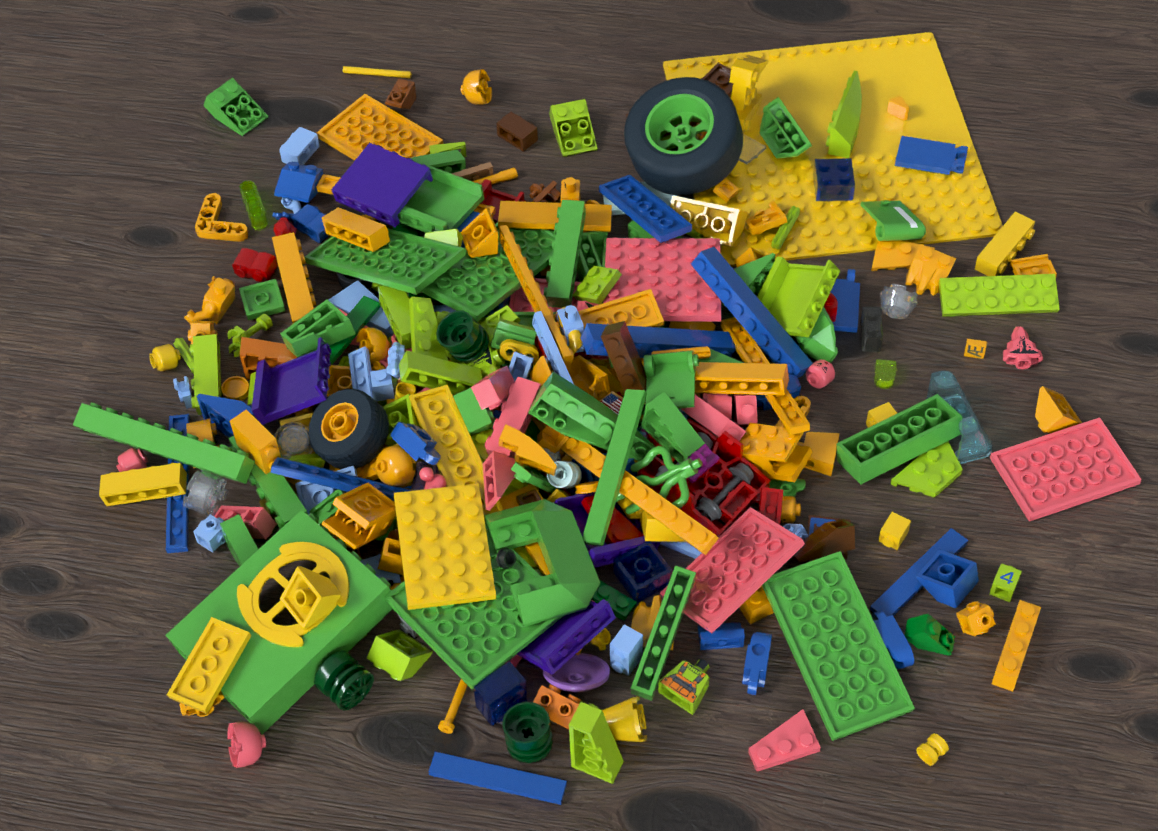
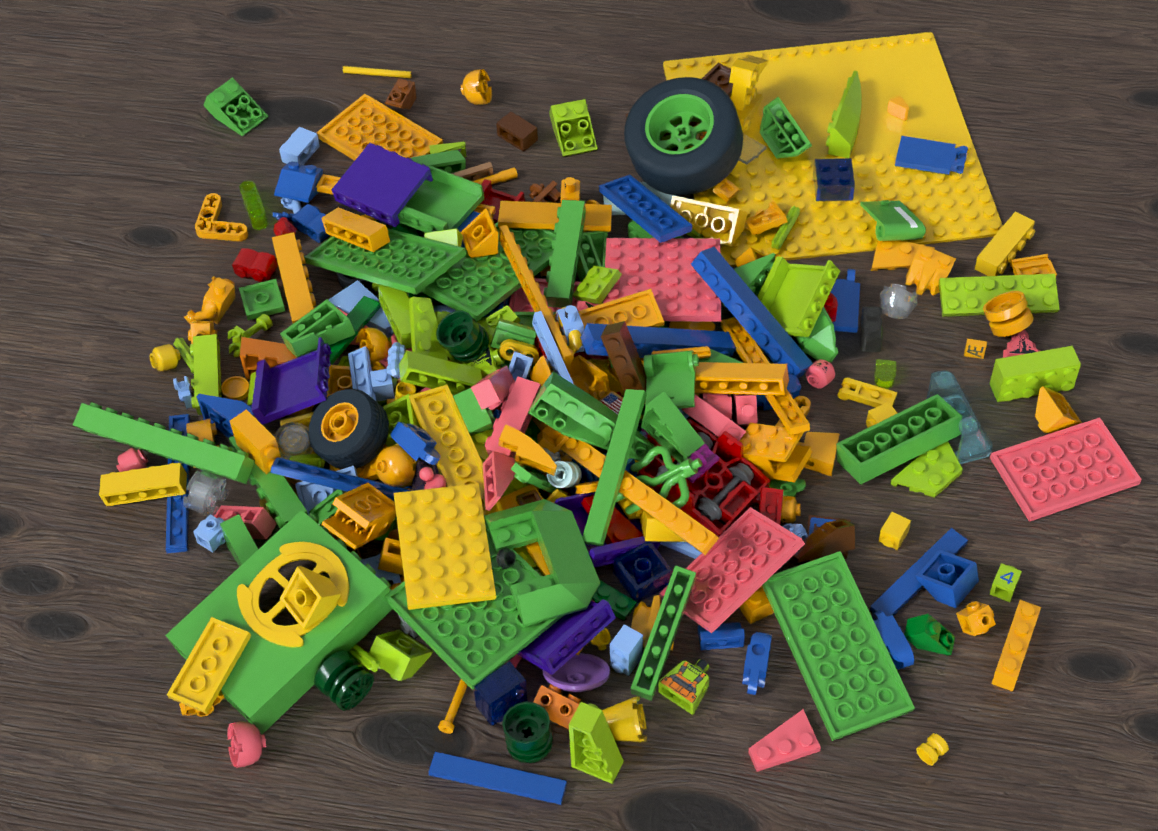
none -> lime axle [348,644,380,672]
none -> yellow plate [837,378,897,407]
none -> light orange wheel [983,291,1034,337]
none -> lime brick [990,346,1081,402]

